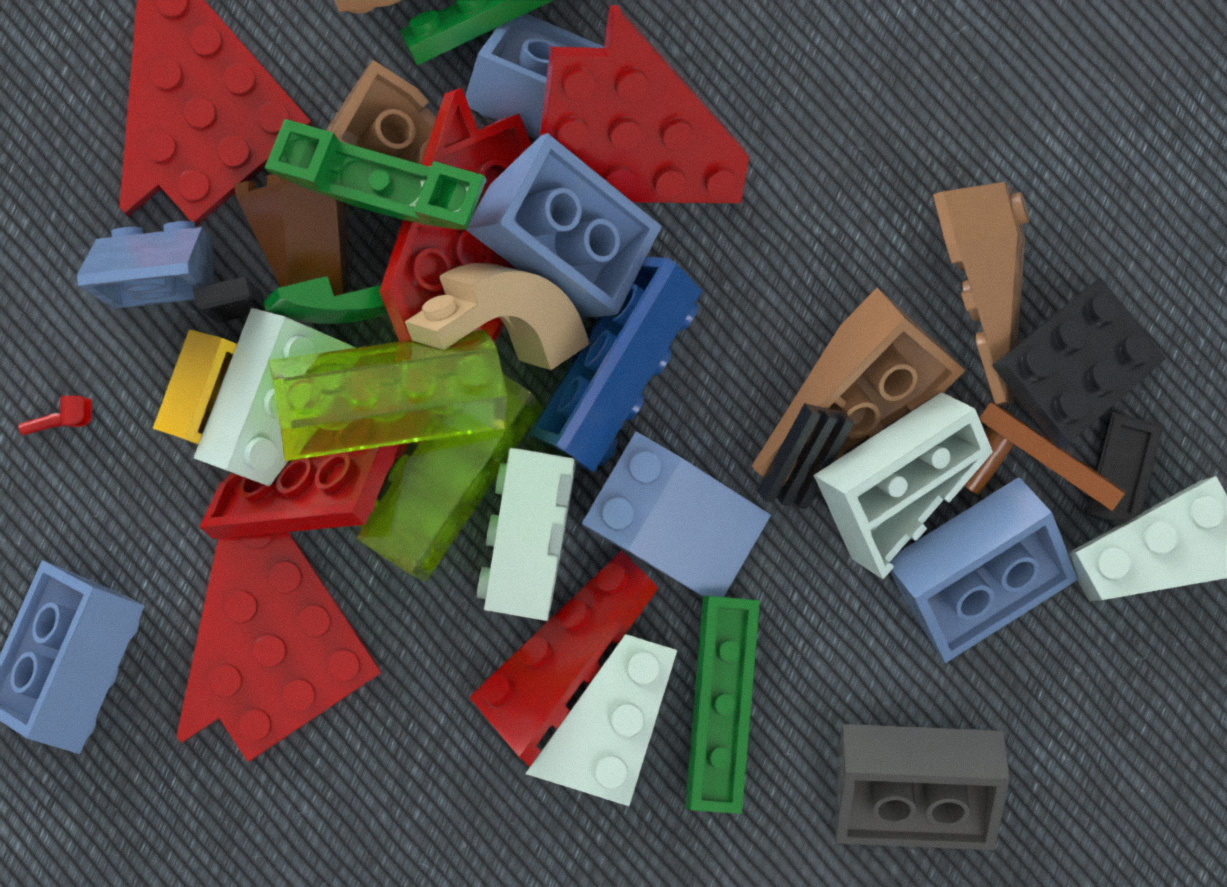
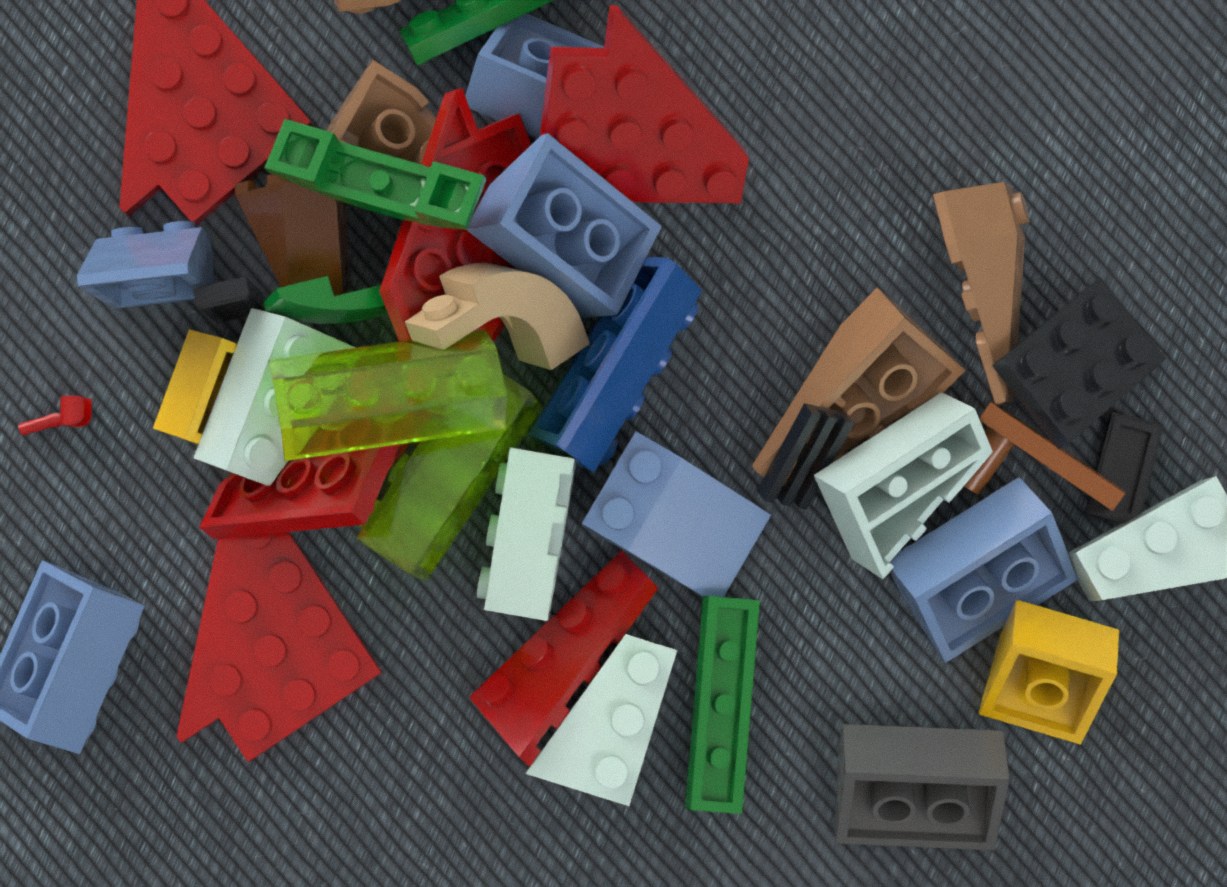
none -> yellow slope [979,599,1119,745]

